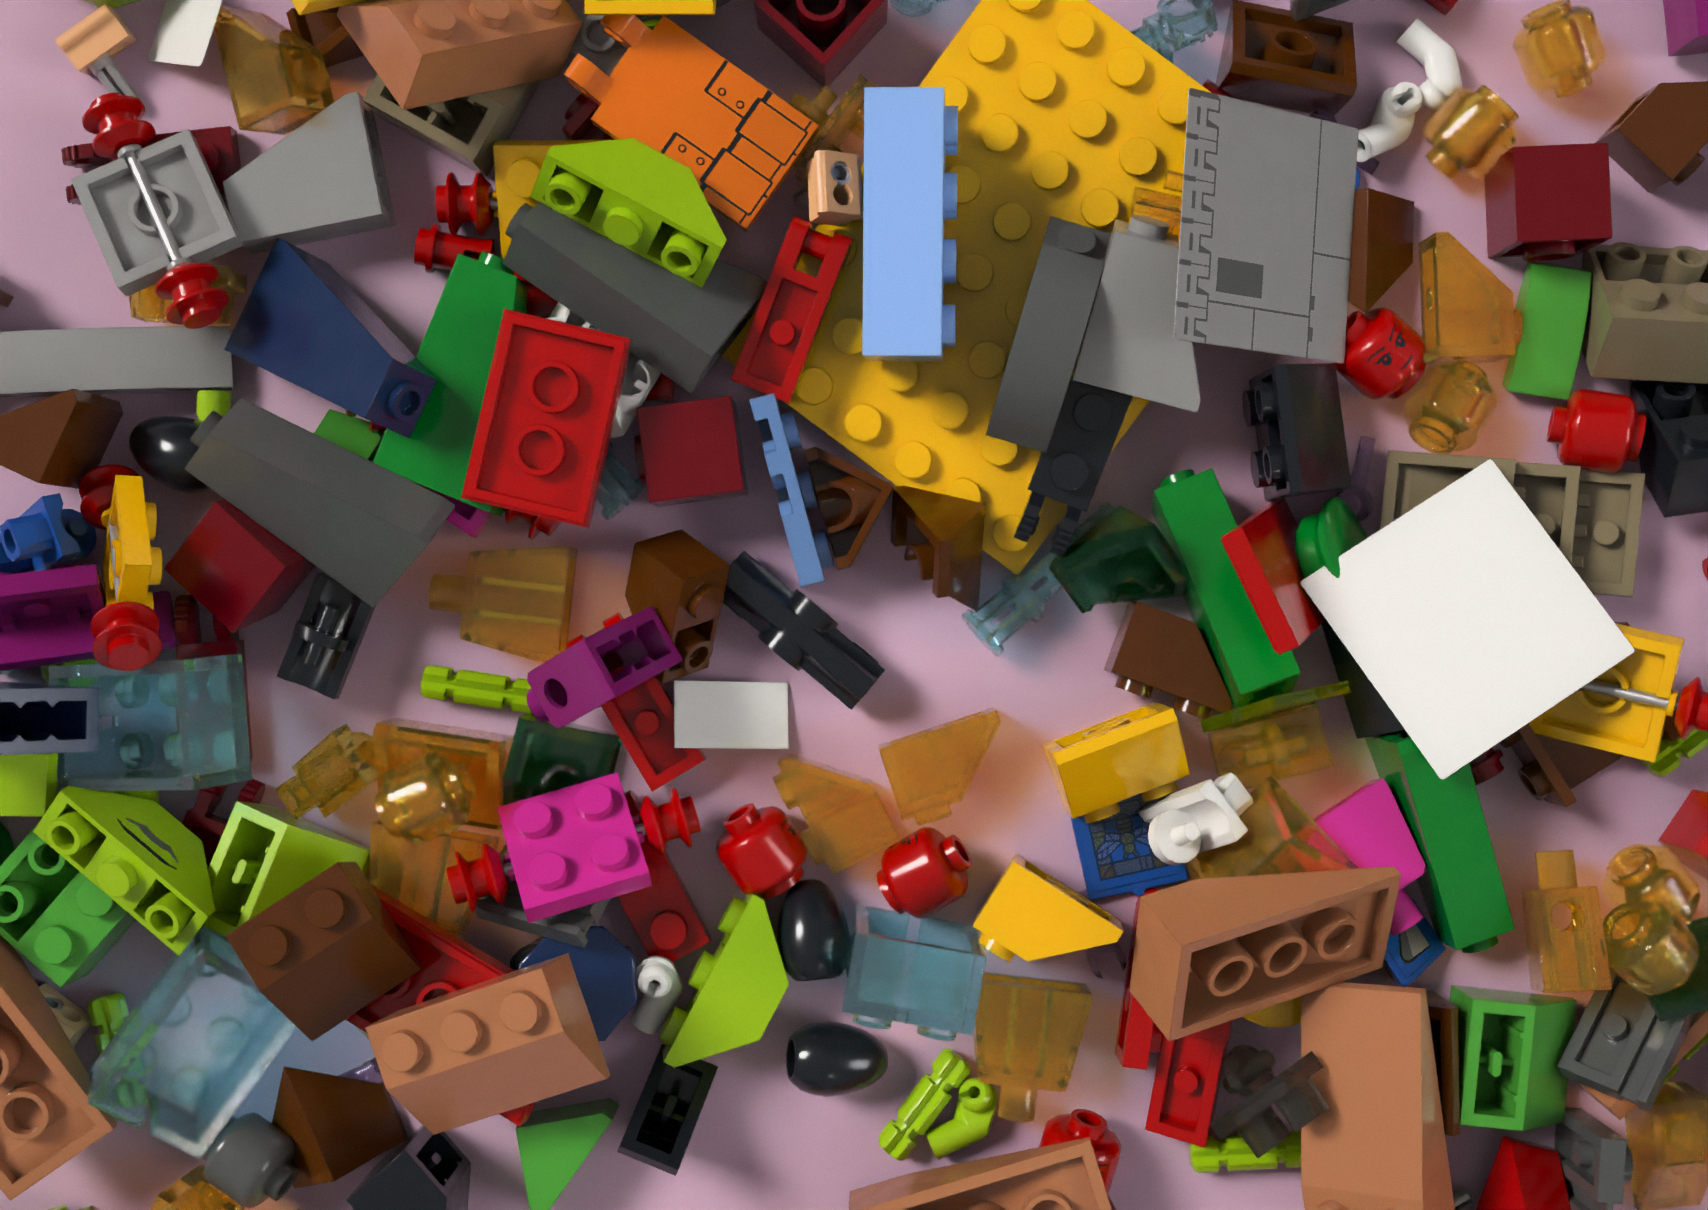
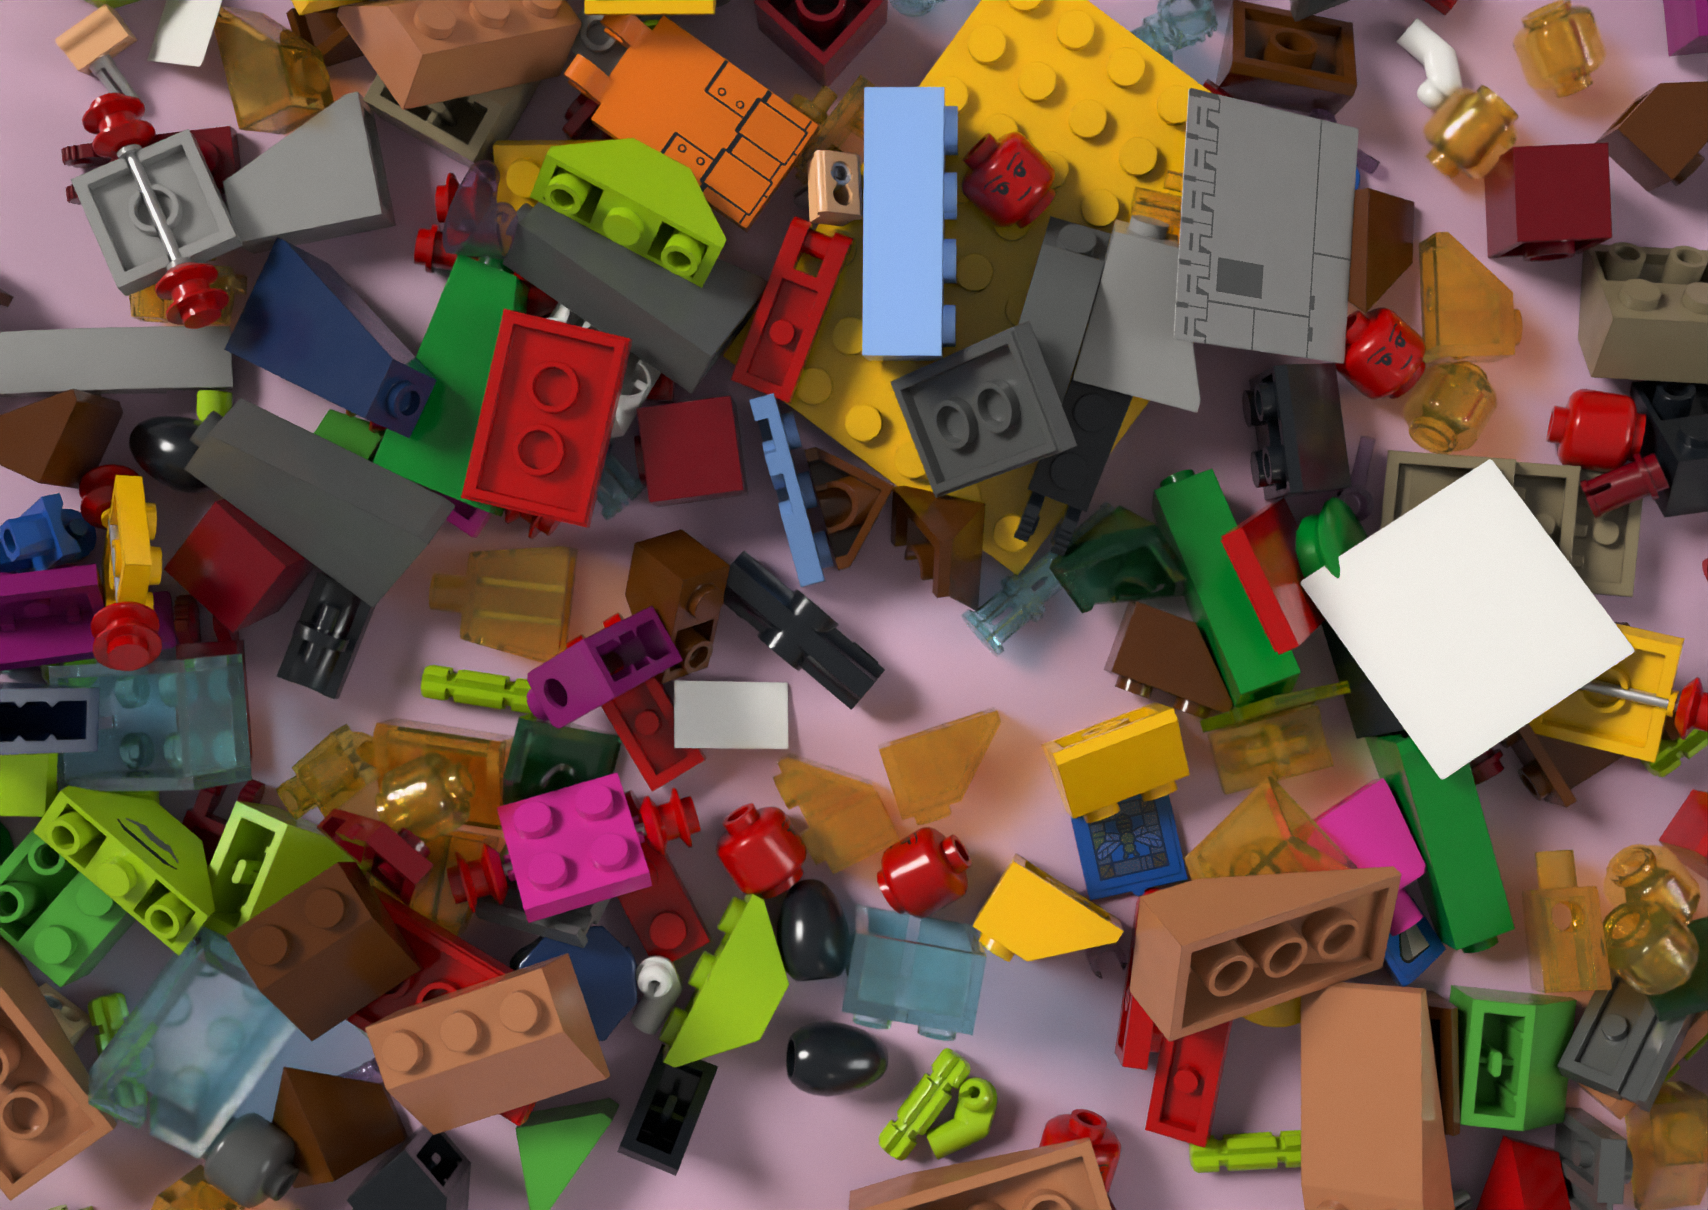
clear yellow torso [970,970,1093,1122] -> none
white hips [1138,773,1253,865] -> none
clear smoke hips [1210,1044,1330,1158] -> none
white arm [1357,81,1423,162] -> none
bright green slope [1502,261,1592,400] -> none
none -> dark red wing [317,808,434,907]
none -> helmet [442,160,518,260]
none -> dark grey tile [891,321,1077,498]
none -> red head [962,132,1056,229]
none -> dark red pin [1580,453,1669,519]

